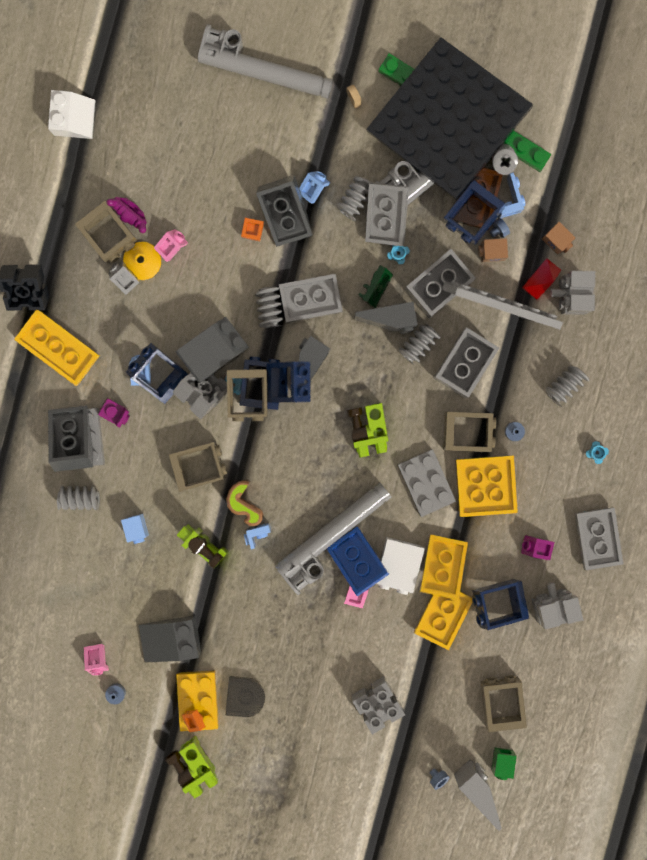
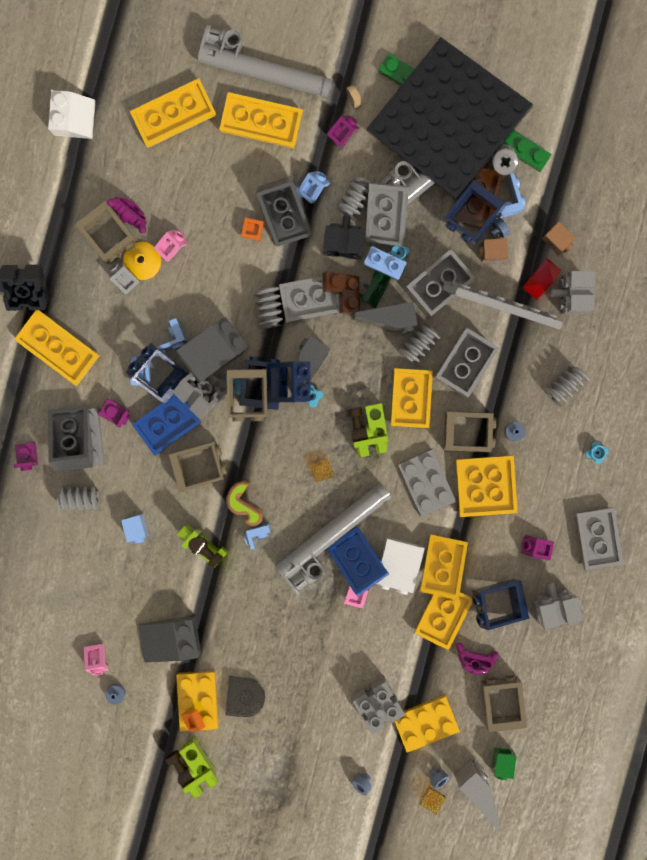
none -> magenta bracket [14,442,38,471]
none -> yellow plate [130,78,216,148]
none -> blue plate [132,394,202,456]
none -> light blue bracket [155,318,187,357]
none -> yellow plate [219,92,303,149]
none -> medium azure plate [307,385,323,408]
none -> clear yellow plate [310,458,334,483]
none -> reddish brown plate [322,271,360,315]
none -> black brick [323,215,365,260]
none -> magenta bracket [327,115,359,147]
none -> sand blue tile [352,774,372,795]
none -> light blue bracket [364,246,407,280]
none -> yellow plate [390,368,433,428]
none -> yellow plate [395,695,460,753]
none -> clear yellow plate [420,786,446,815]
none -> magenta piece [455,642,499,675]

